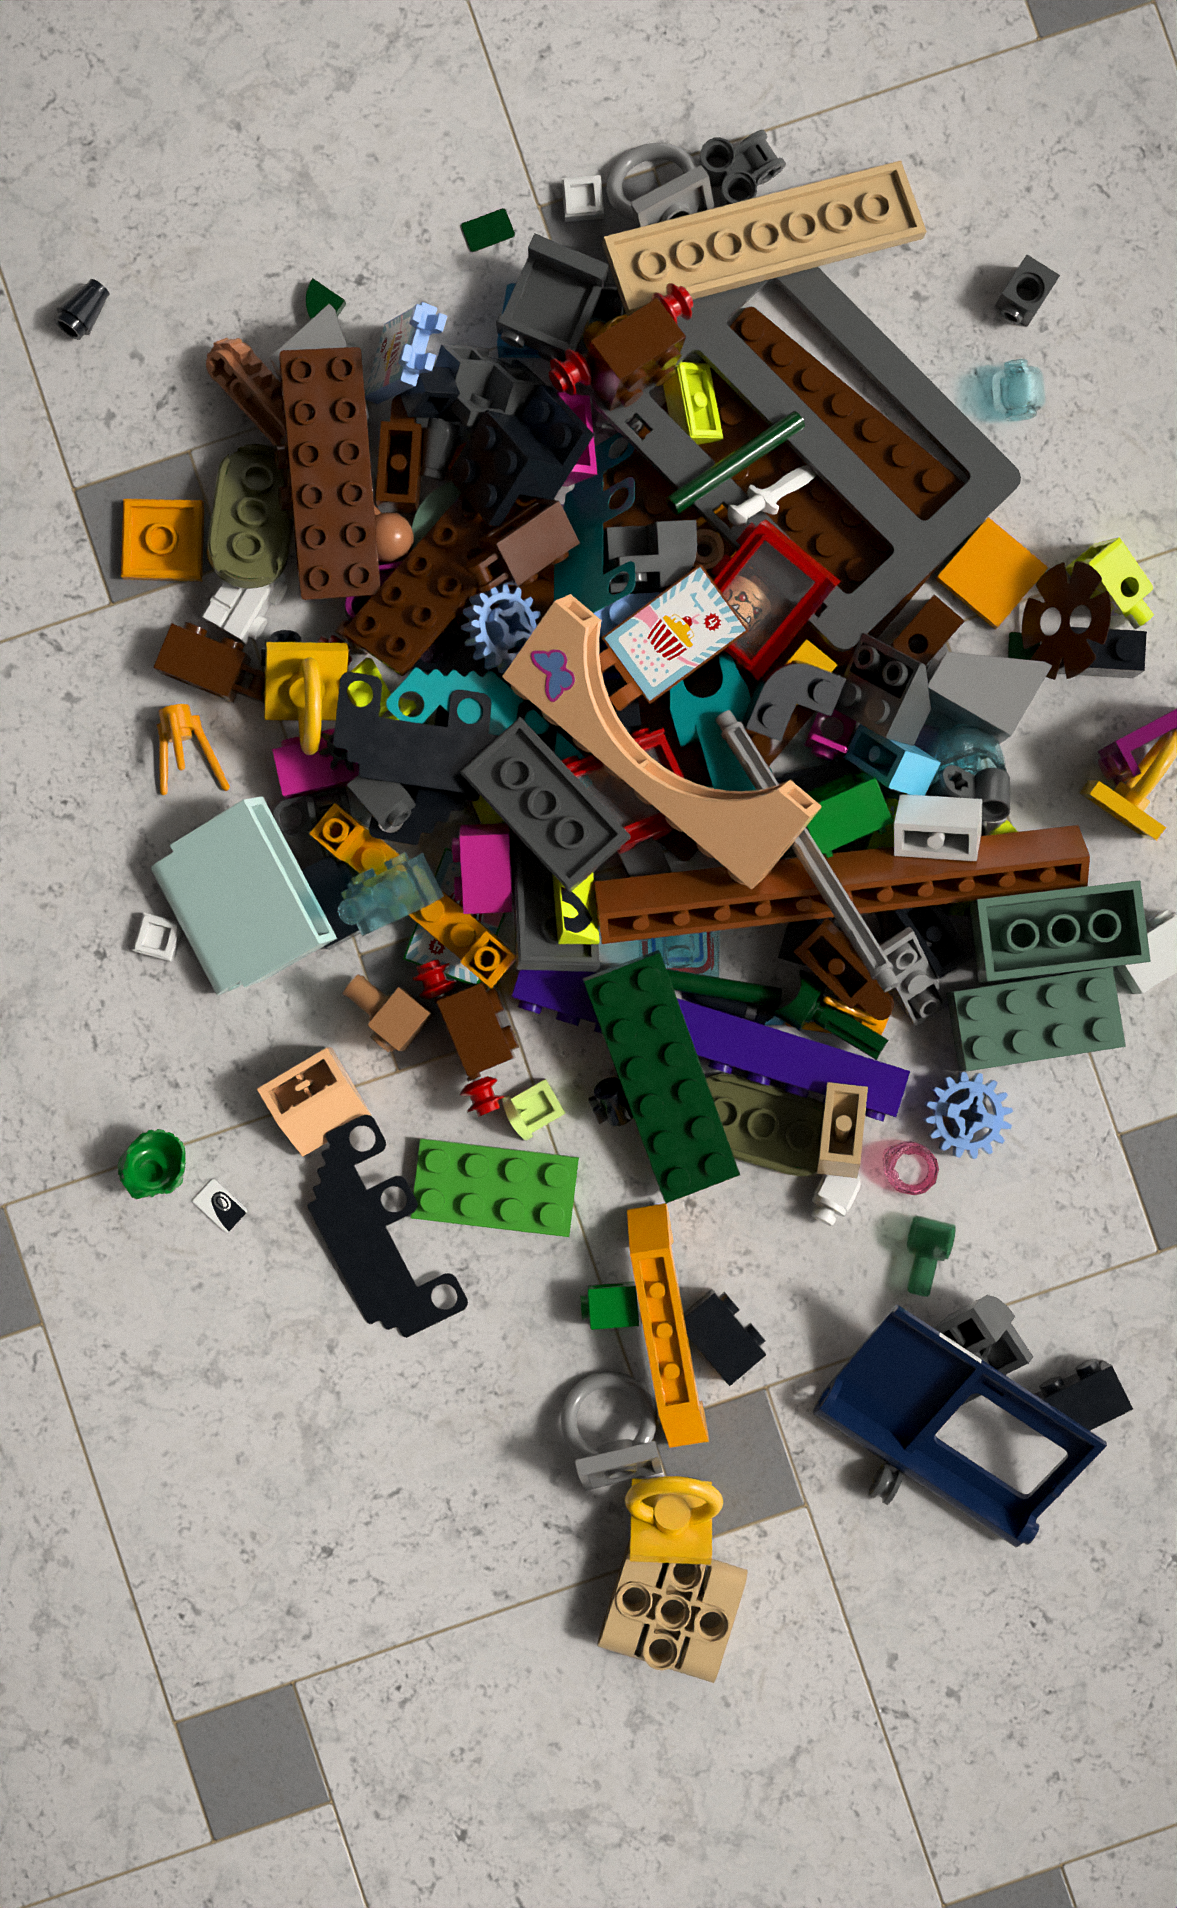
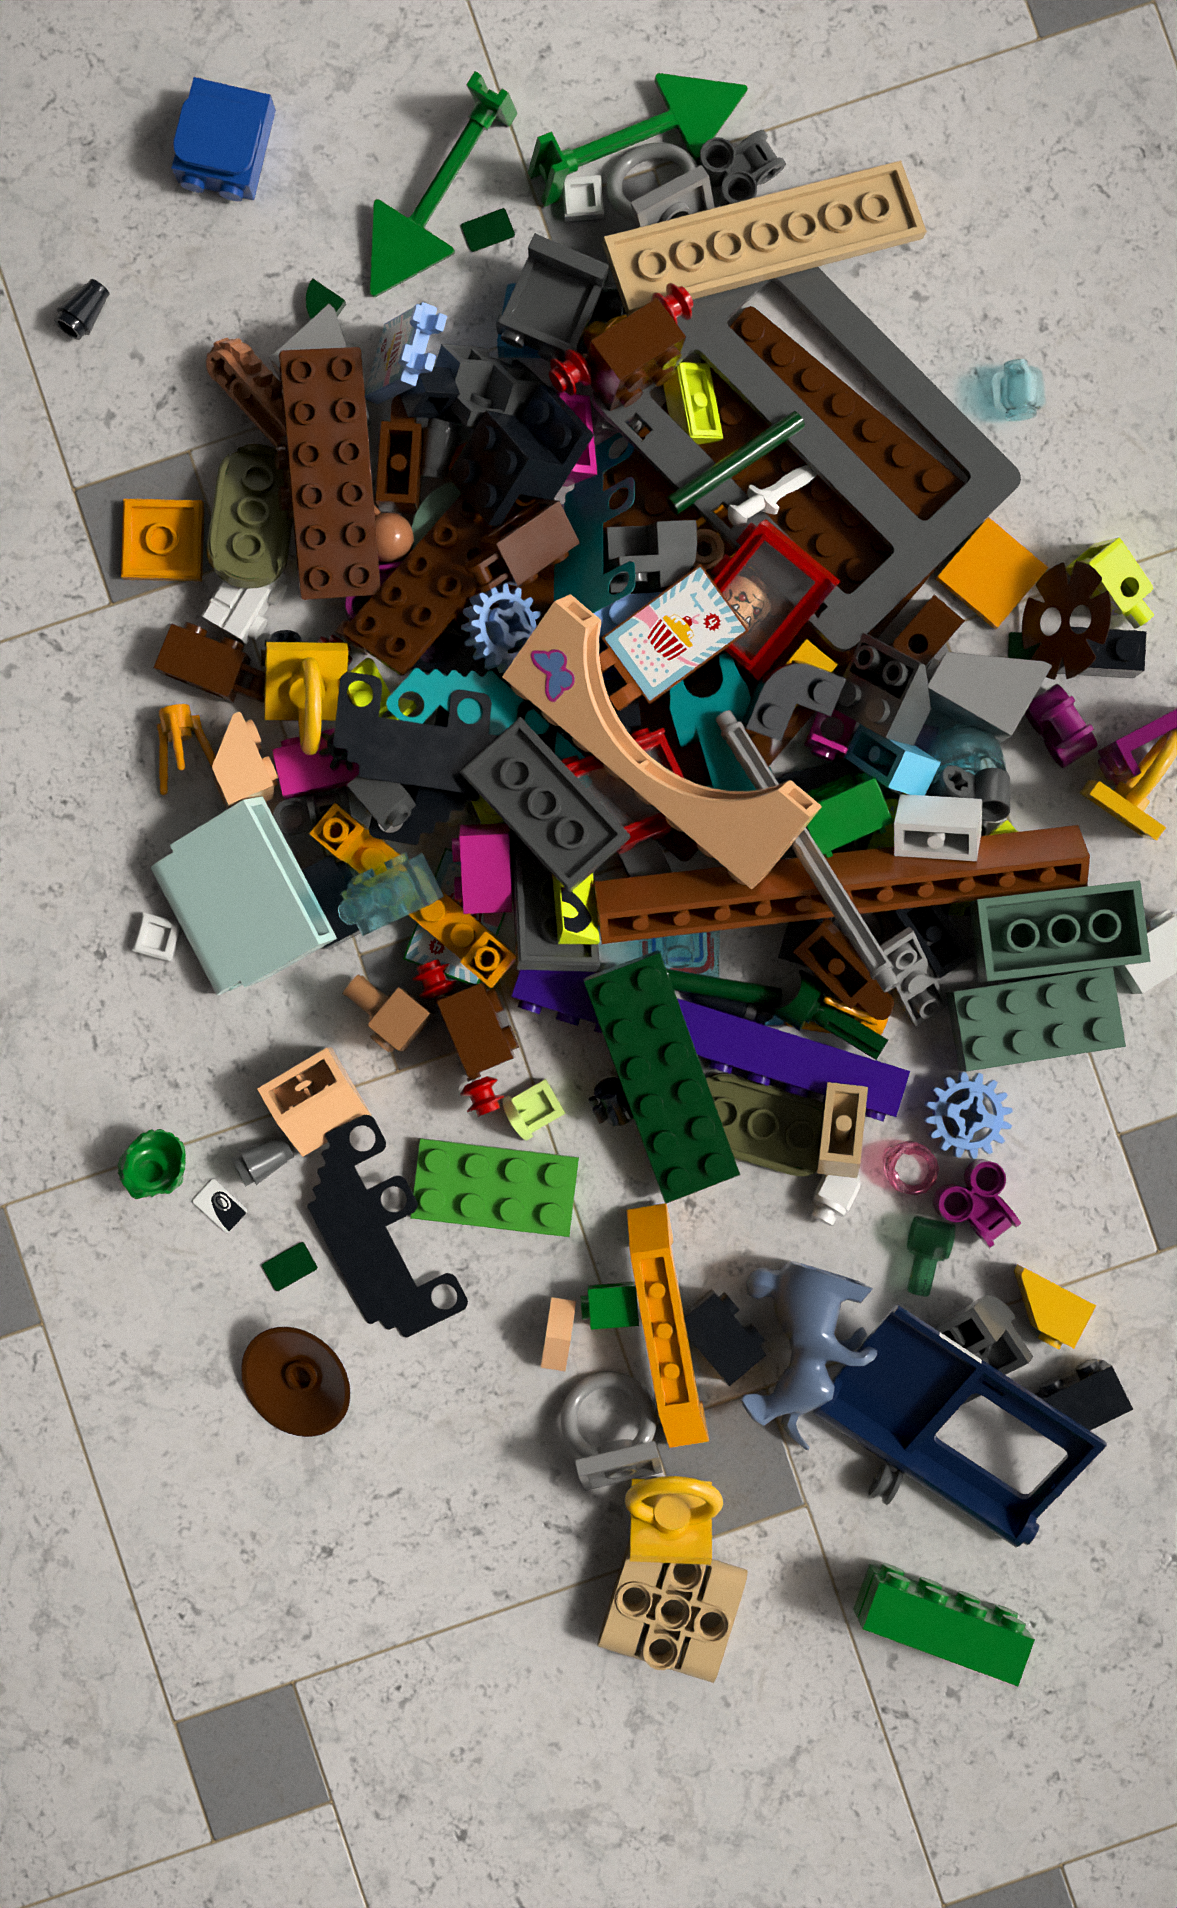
dark grey brick [995,254,1060,327] -> none
none -> blue brick [171,77,276,202]
none -> light nougat slope [212,711,278,810]
none -> dark grey cone [231,1136,294,1187]
none -> reddish brown hat [241,1327,351,1437]
none -> dark green sticker [262,1242,318,1291]
none -> green piece [370,71,518,297]
none -> green piece [528,73,748,207]
none -> light nougat piece [541,1297,576,1371]
none -> sand blue animal [742,1261,877,1450]
none -> green piece [853,1563,1035,1687]
none -> magenta piece [933,1159,1021,1249]
none -> yellow slope [1014,1264,1096,1350]
none -> magenta piece [1024,684,1098,769]

